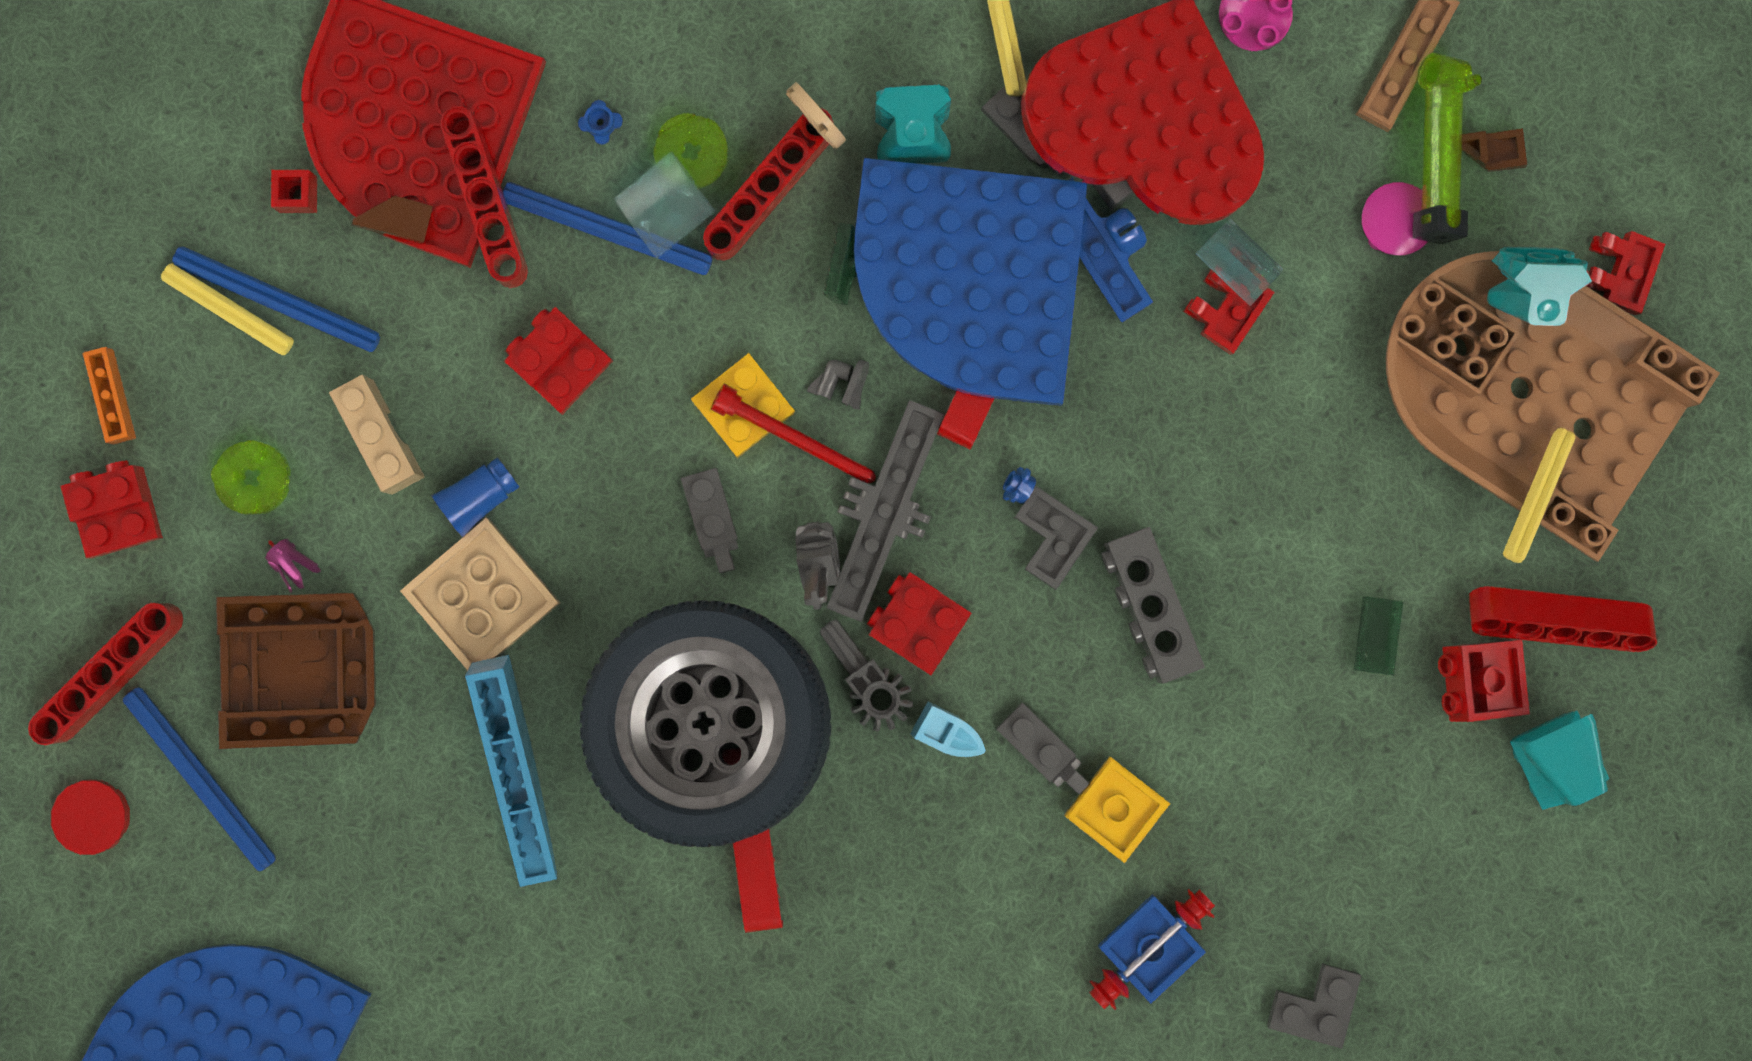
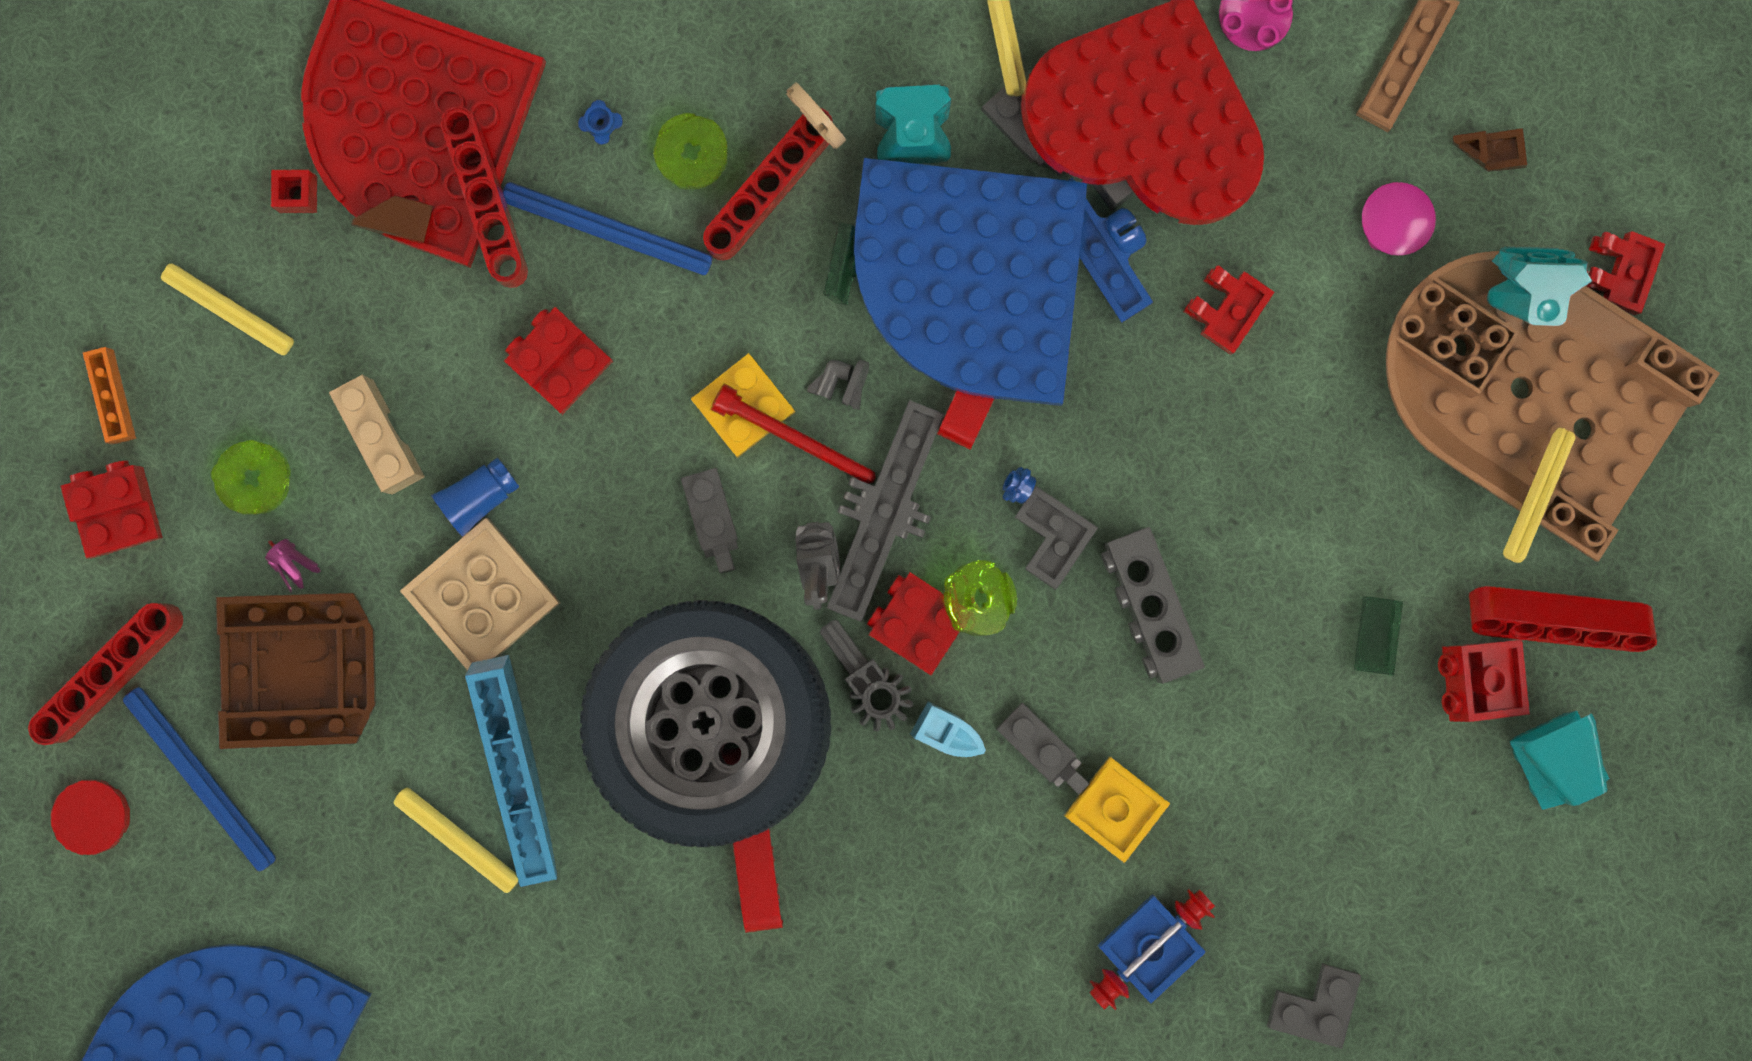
blue axle [172,246,380,352] -> none
clear light blue slope [614,152,716,258] -> none
clear light blue slope [1195,218,1284,306] -> none
clear neon green piece [1413,52,1482,244] -> none
none -> light yellow axle [393,788,518,893]
none -> clear neon green plate [944,560,1017,636]

